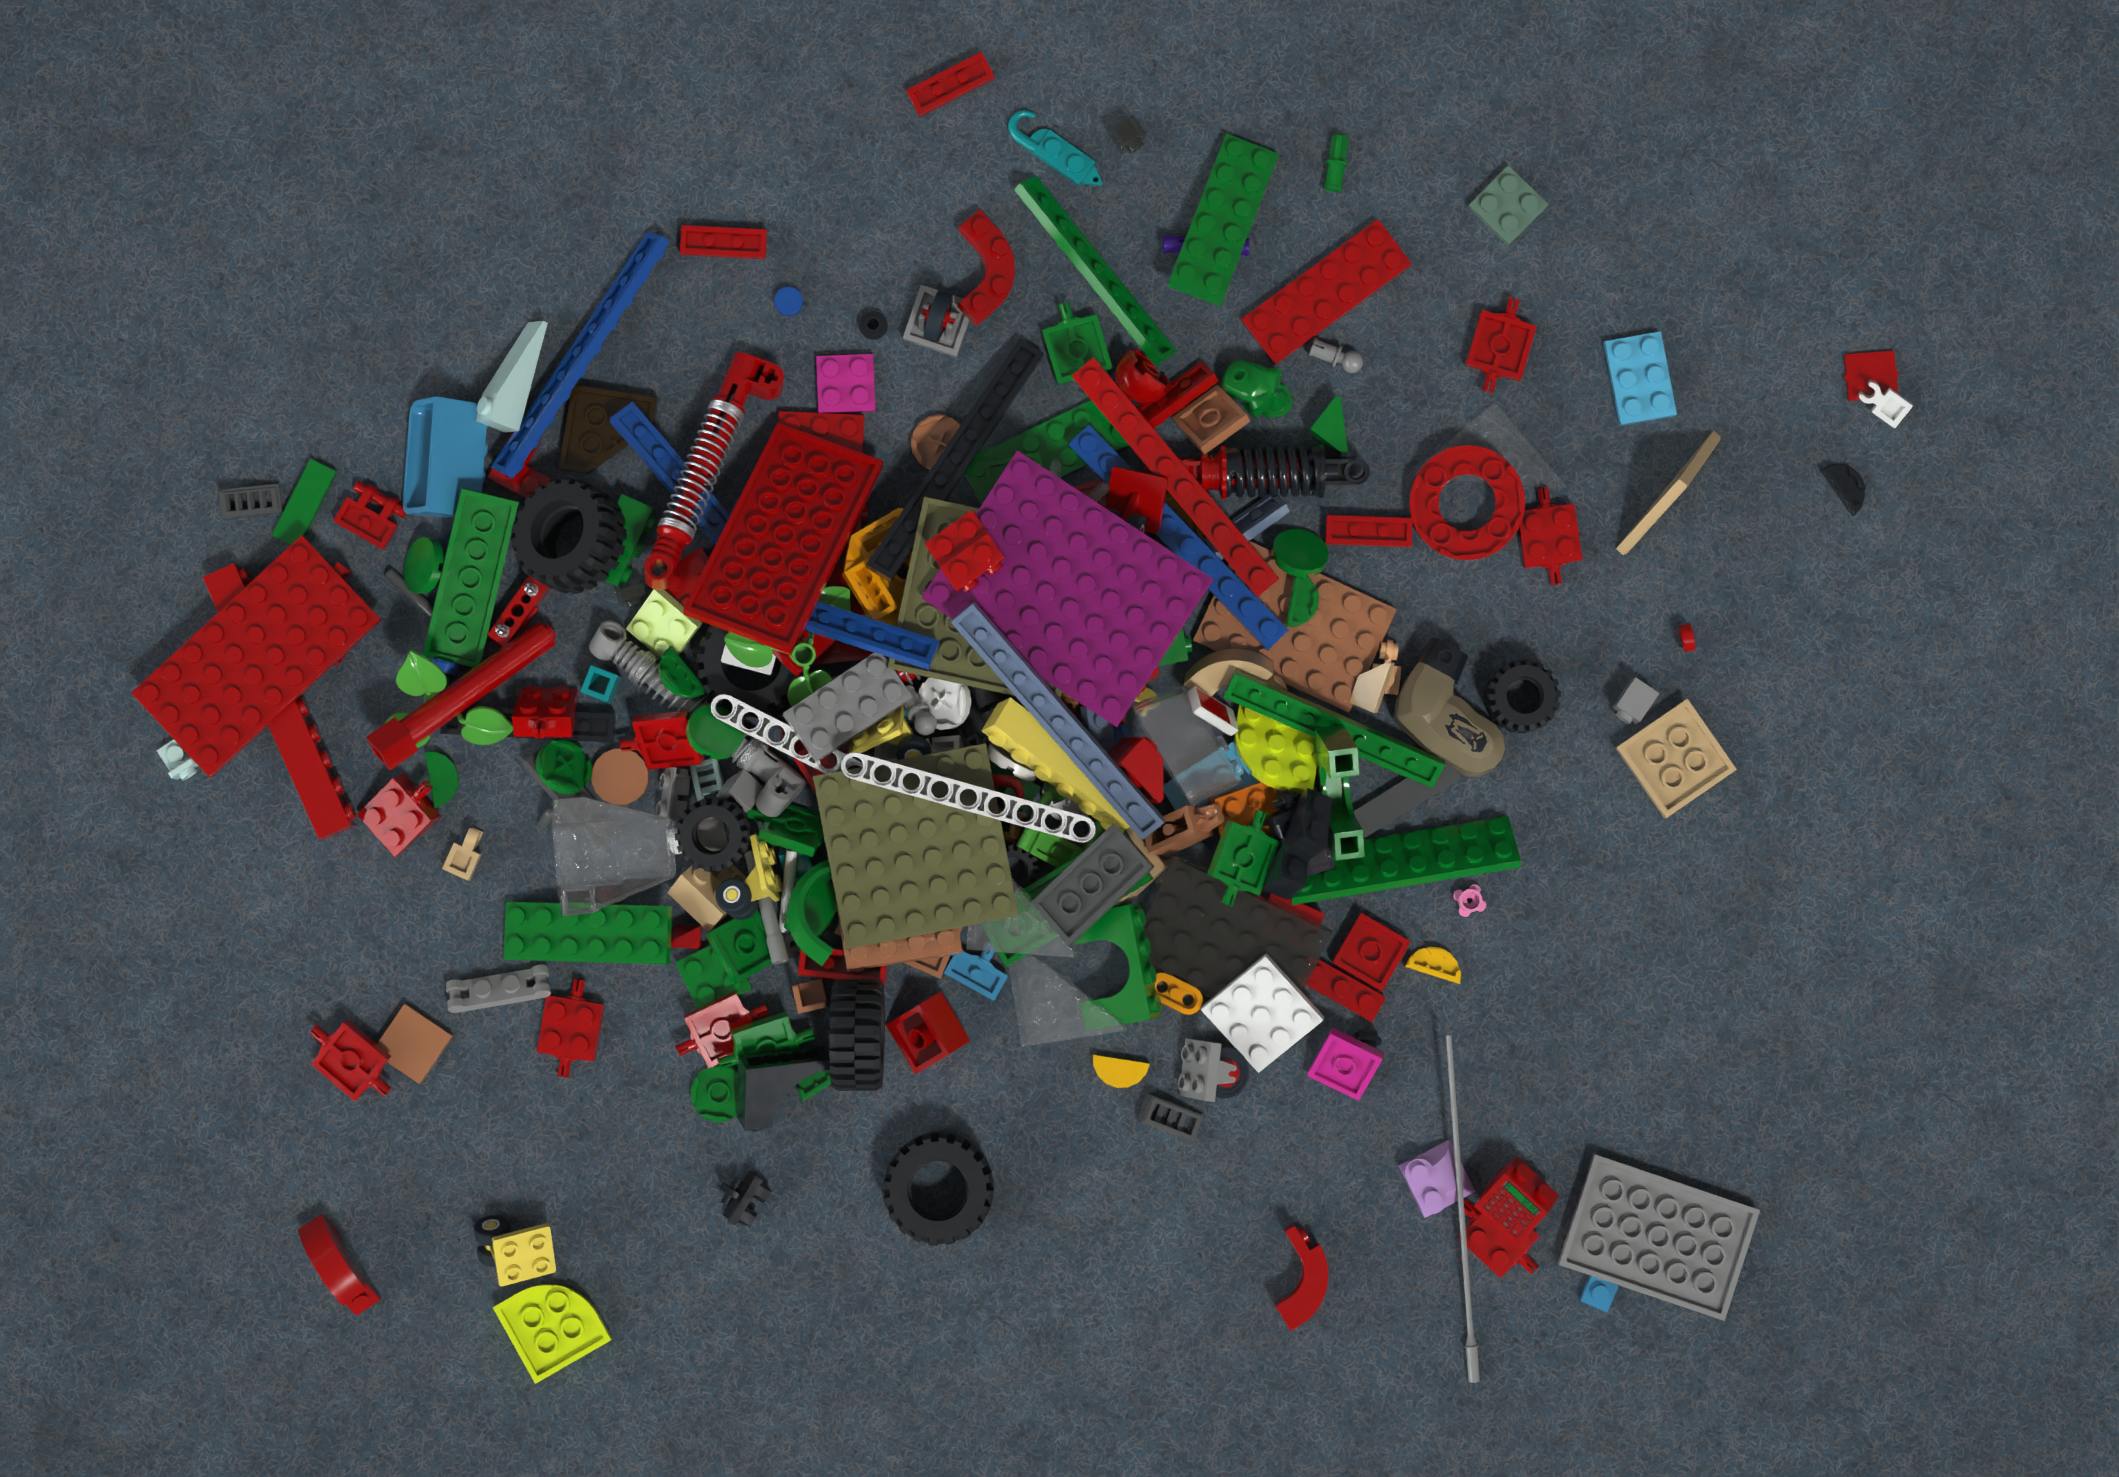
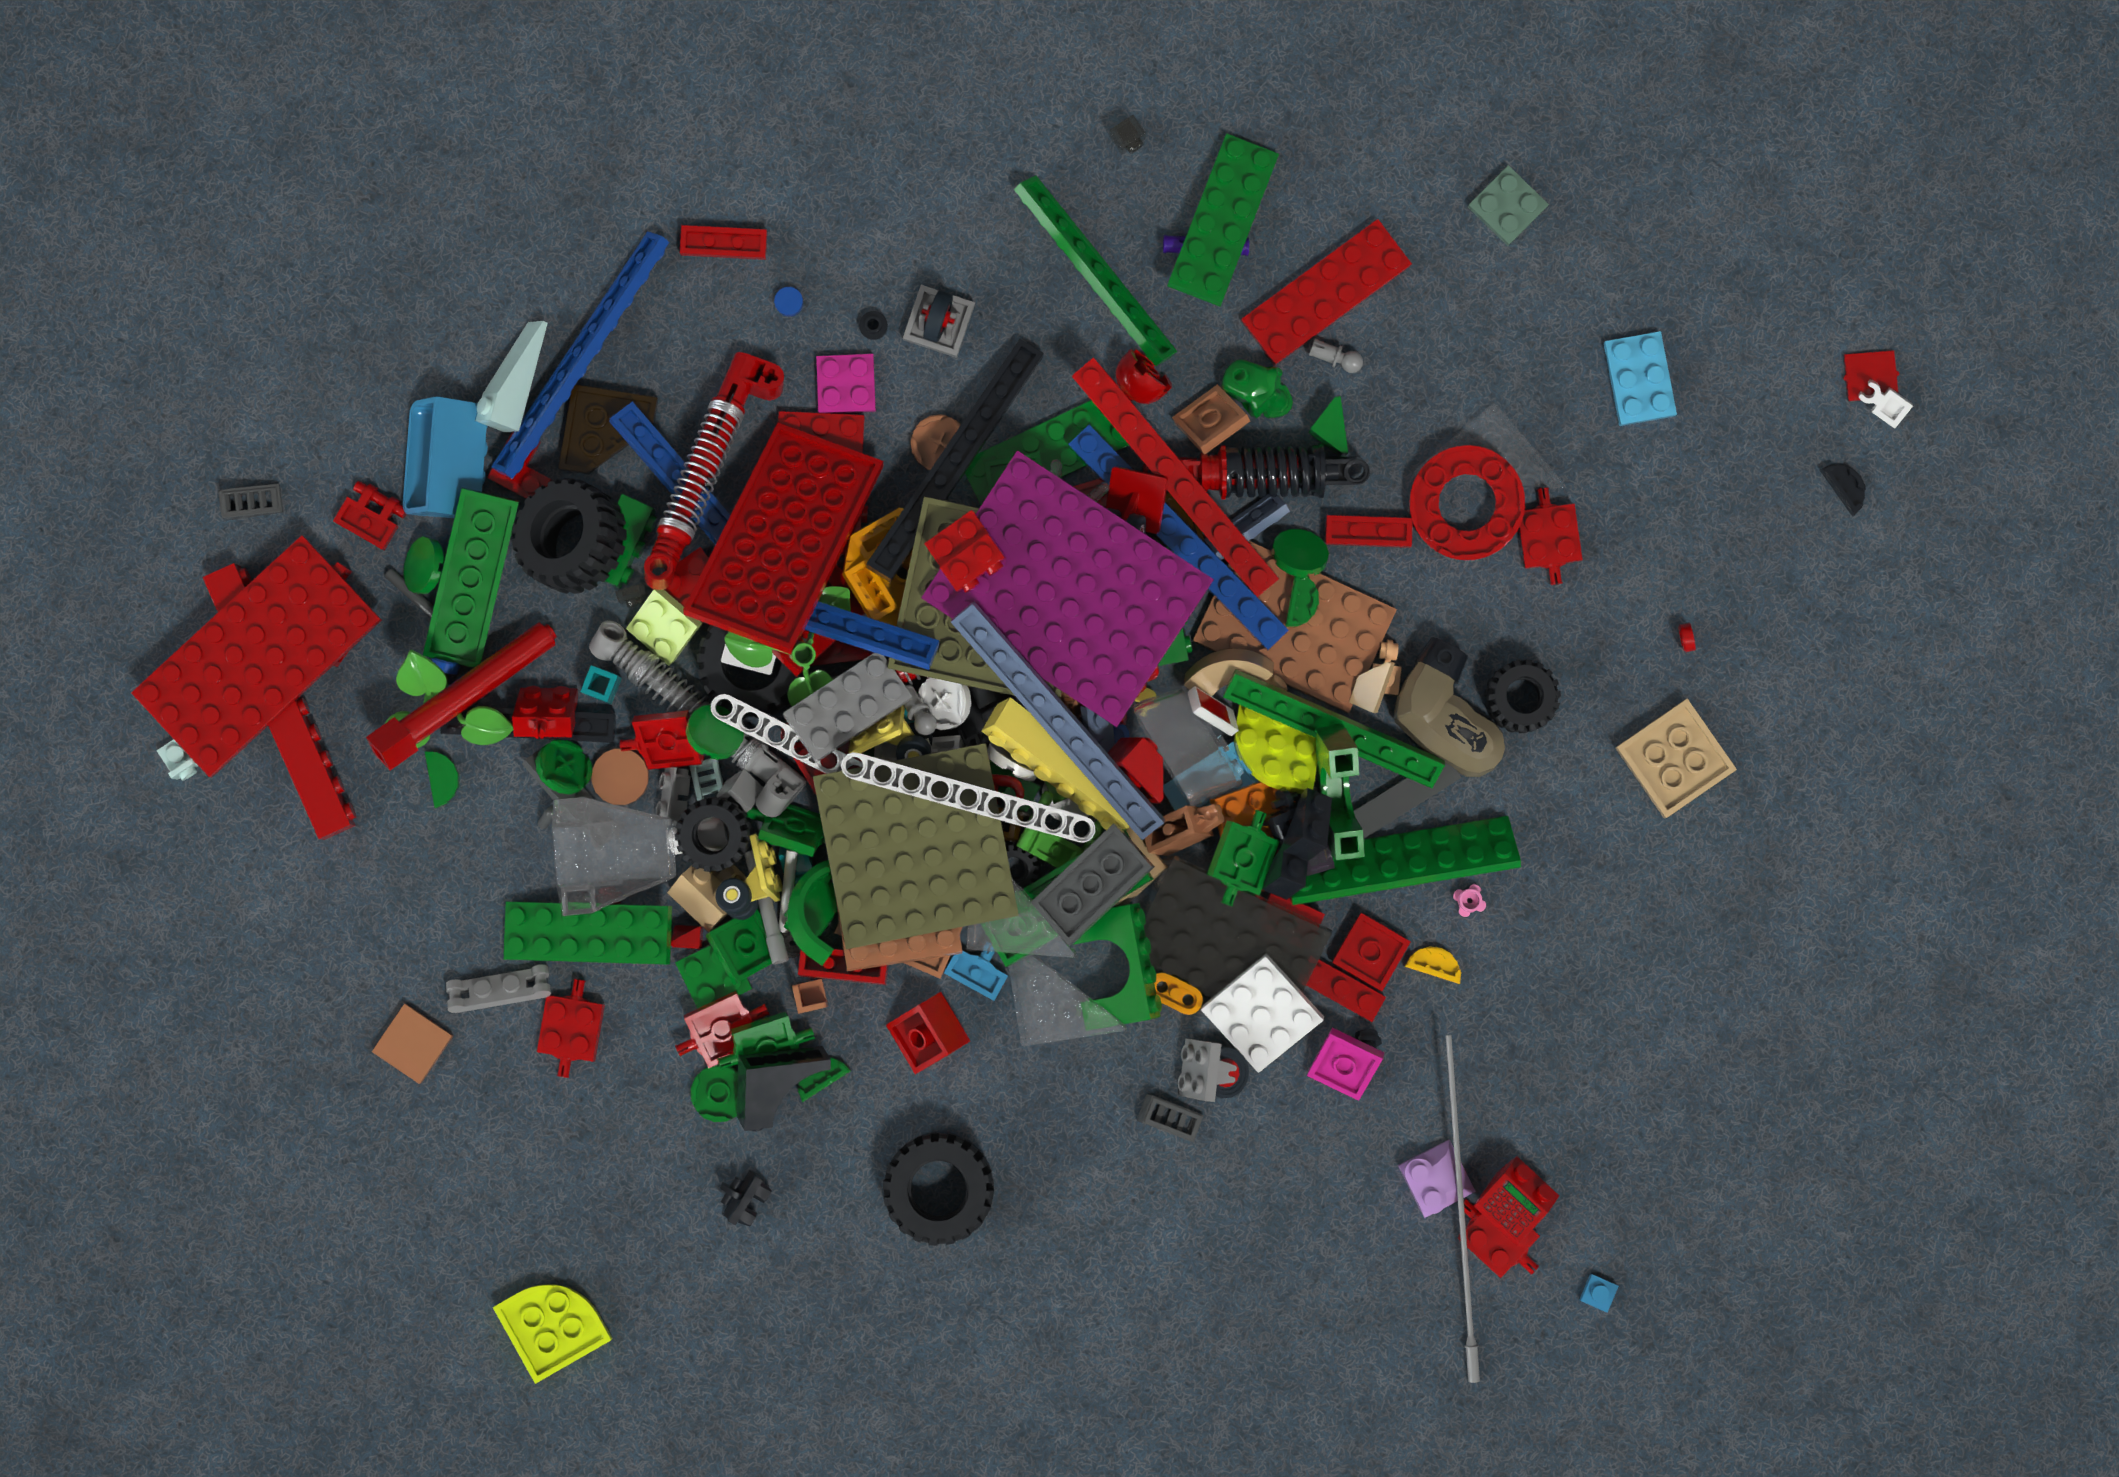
green tile [272,459,338,545] -> none
red arch [298,1214,381,1316] -> none
red plate [309,1019,392,1101] -> none
plate [357,773,441,857] -> none
tan plate [442,827,484,881] -> none
light yellow plate [474,1215,556,1286] -> none
red piece [487,576,550,648] -> none
green tile [658,646,706,698] -> none
black tyre [829,979,885,1091] -> none
red plate [906,52,995,118] -> none
red plate [957,209,1015,327] -> none
teal plate [1008,110,1103,187] -> none
green plate [1042,302,1113,398] -> none
yellow tile [1093,1055,1150,1088] -> none
red plate [1137,360,1219,428] -> none
red arch [1274,1224,1328,1331] -> none
green axle [1324,134,1349,192] -> none
red plate [1465,297,1537,394] -> none
light grey plate [1557,1154,1760,1321] -> none
light grey brick [1612,677,1660,724] -> none
tan tile [1616,431,1721,555] -> none

